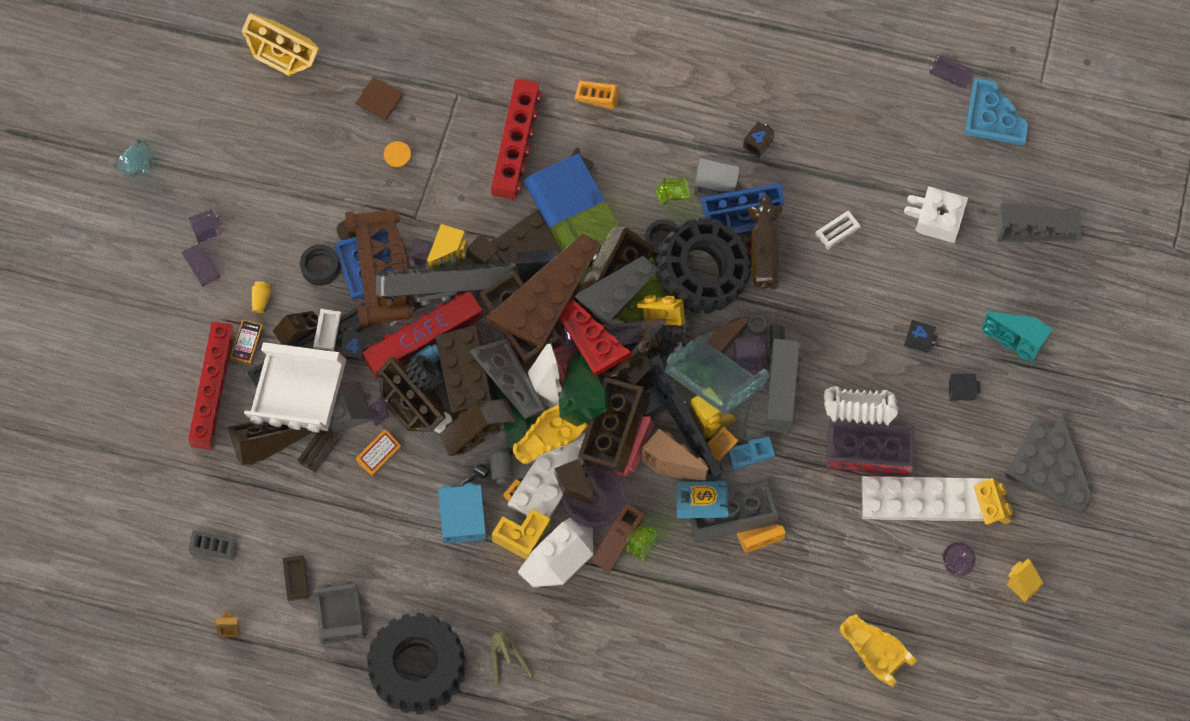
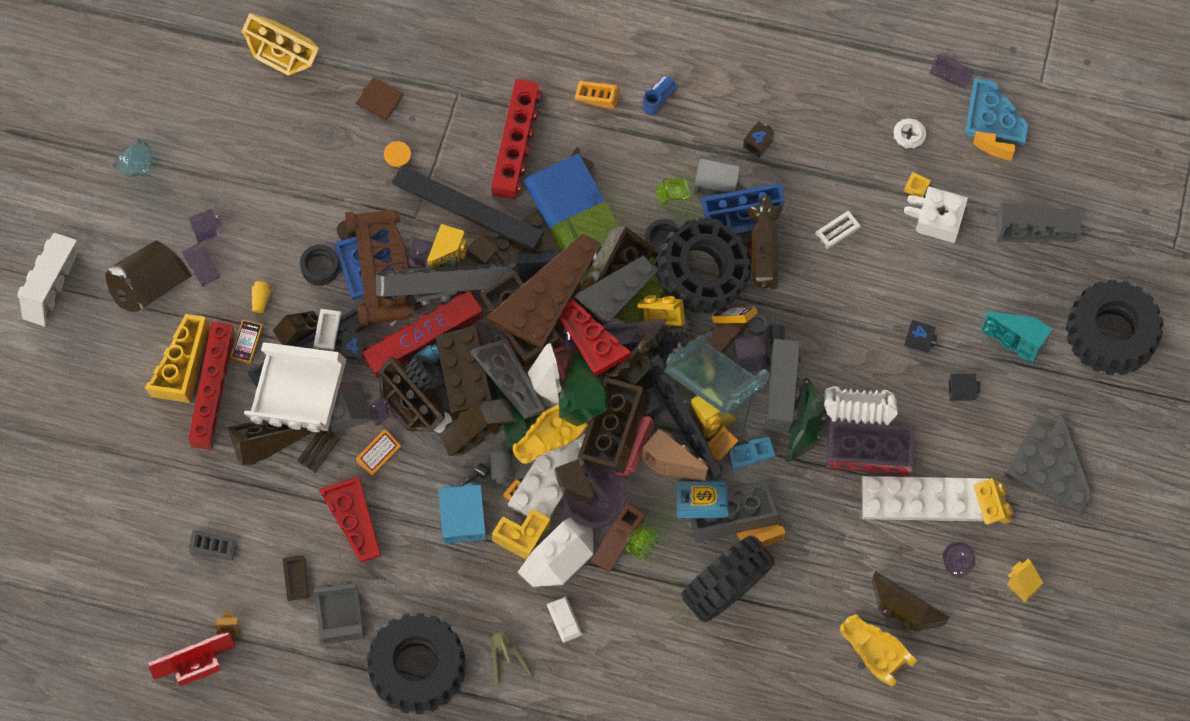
none -> white wedge [18,233,78,326]
none -> dark brown piece [105,240,192,312]
none -> yellow wedge [145,314,211,403]
none -> red bracket [148,631,235,687]
none -> red wing [318,476,382,563]
none -> black tile [392,166,544,251]
none -> white tile [547,596,583,643]
none -> blue piece [643,76,678,115]
none -> black tyre [681,535,775,623]
none -> light orange tile [712,306,757,324]
none -> dark green wedge [785,378,827,462]
none -> dark brown wedge [871,571,950,632]
none -> white gear [894,118,926,149]
none -> yellow tile [904,172,931,198]
none -> light orange slope [973,131,1015,161]
none -> black tyre [1066,280,1163,375]

